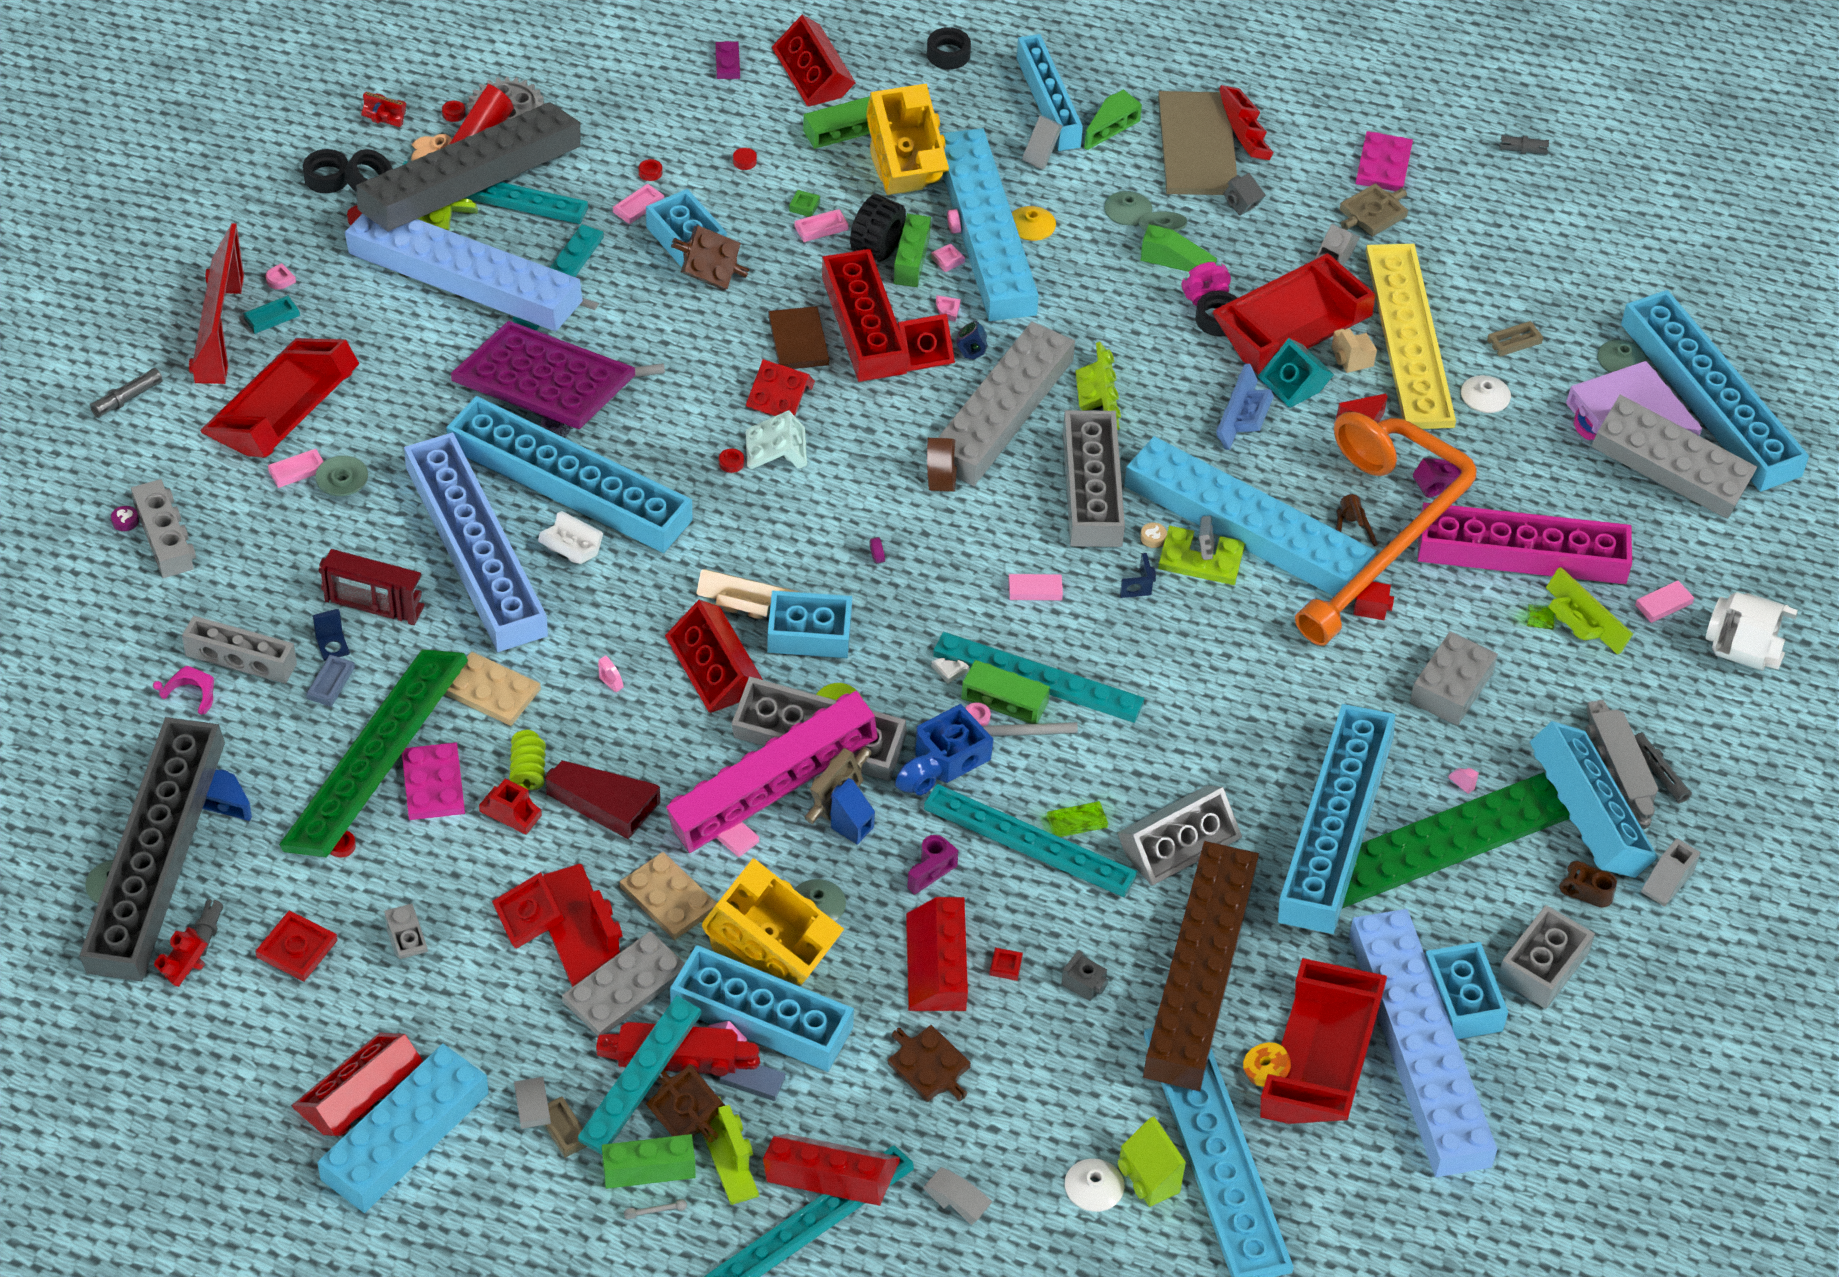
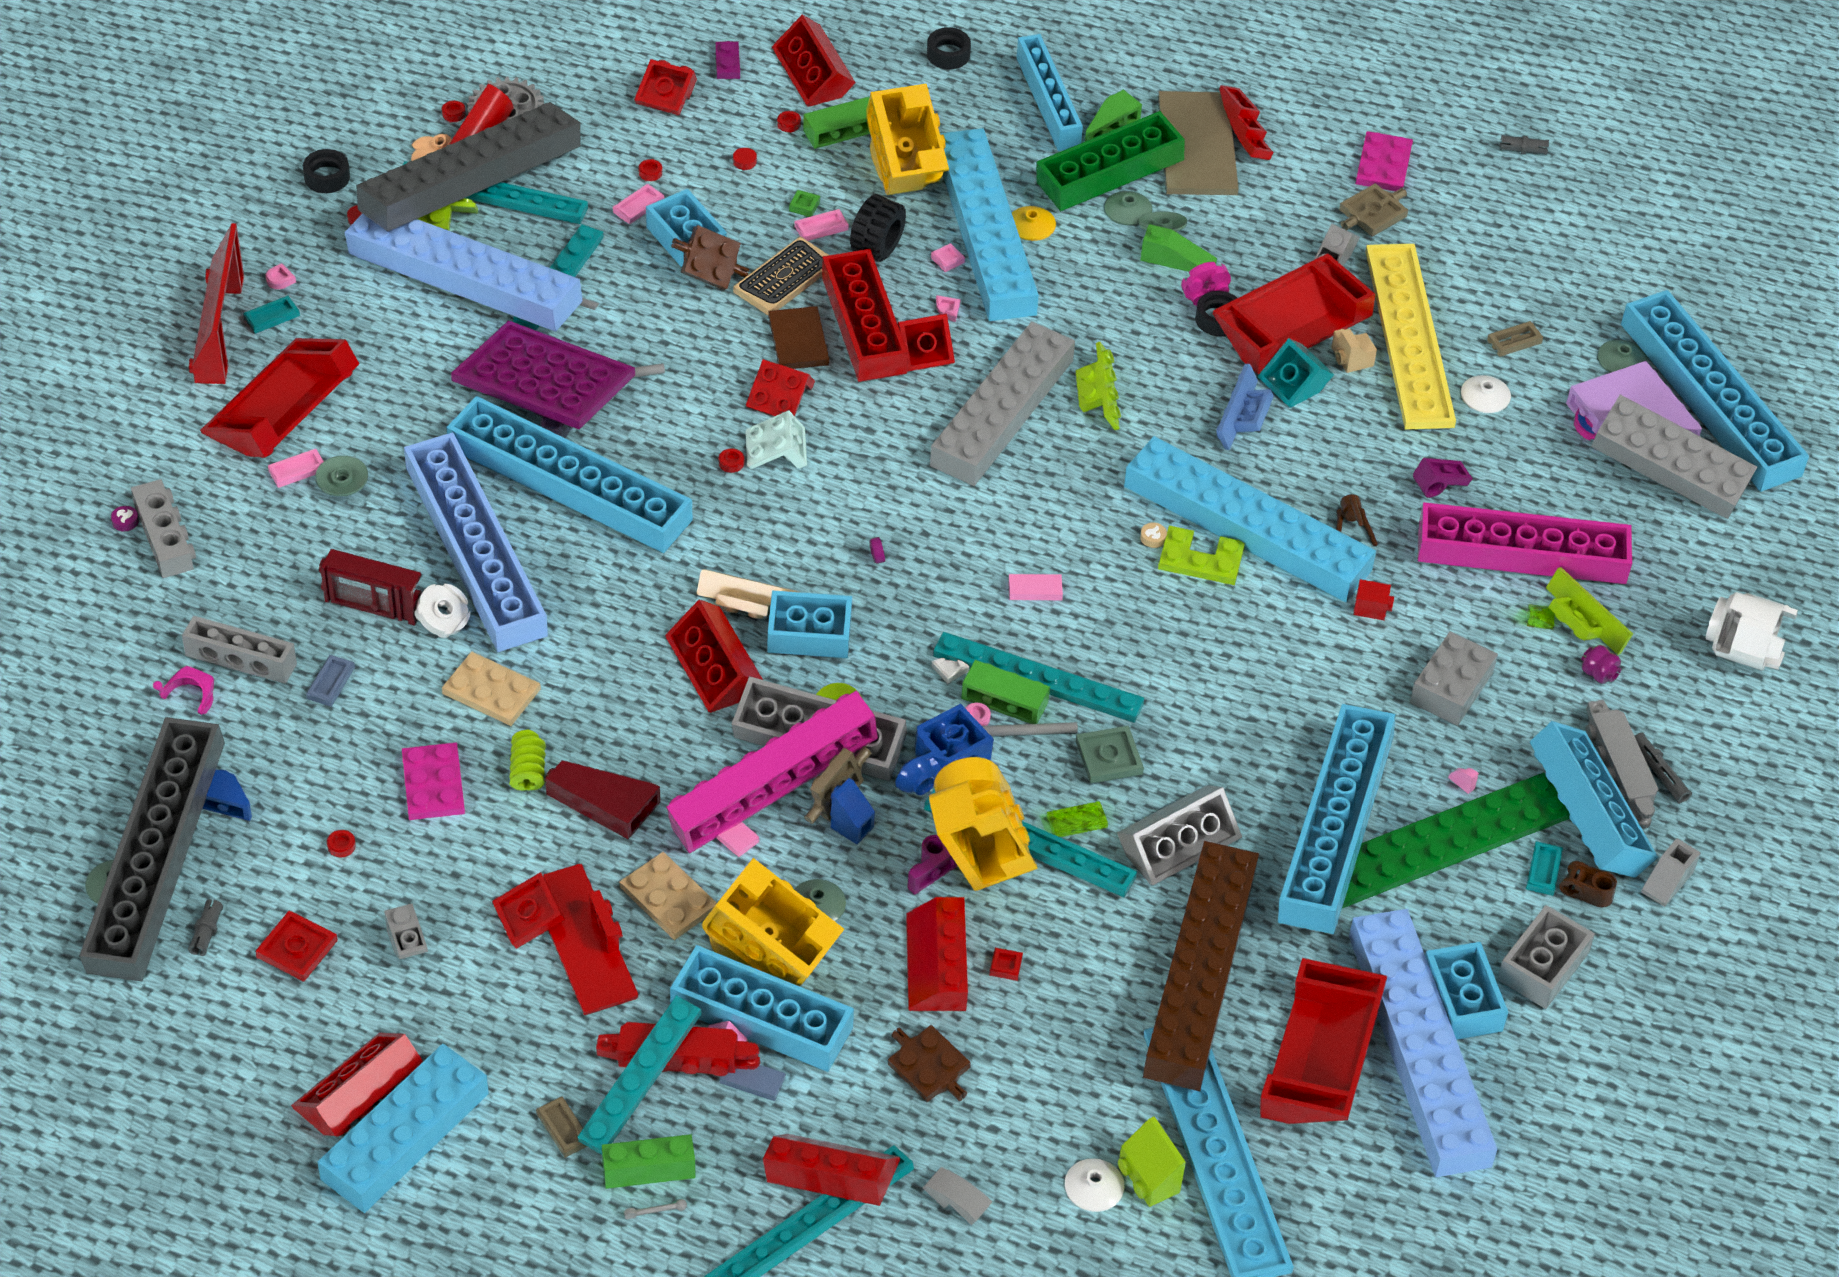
dark grey pin [90,368,163,418] -> none
red hips [154,927,208,987] -> none
green plate [279,649,468,858] -> none
dark blue bracket [312,609,350,661] -> none
black tyre [344,149,393,192] -> none
red hips [361,92,406,127] -> none
red brick [479,778,542,835] -> none
light grey slope [514,1077,551,1129] -> none
white bracket [538,511,603,564] -> none
light grey plate [562,931,685,1036] -> none
bright pink tile [598,655,624,692] -> none
reddish brown plate [646,1064,726,1143] -> none
lime bracket [703,1097,759,1205] -> none
bright green brick [894,213,931,288] -> none
reddish brown slope [927,437,957,492] -> none
bright pink tile [947,209,961,234] -> none
dark blue rock [956,321,988,360] -> none
light grey tile [1022,116,1063,169] -> none
dark grey brick [1061,950,1109,1001] -> none
light grey brick [1063,410,1125,547] -> none
dark blue bracket [1120,553,1156,598] -> none
light grey tile [1199,516,1214,560] -> none
dark grey brick [1223,173,1266,216] -> none
yellow piece [1243,1042,1291,1087] -> none
orange piece [1295,412,1477,646] -> none
red slope [1336,393,1388,423] -> none
bright pink tile [1635,581,1694,623] -> none
none -> white plate [415,583,470,638]
none -> red plate [634,59,697,116]
none -> tile [733,236,828,315]
none -> red tile [777,111,801,132]
none -> yellow brick [929,757,1038,891]
none -> green brick [1036,111,1185,212]
none -> sand green plate [1076,725,1144,784]
none -> teal tile [1526,841,1563,896]
none -> magenta piece [1581,645,1622,684]

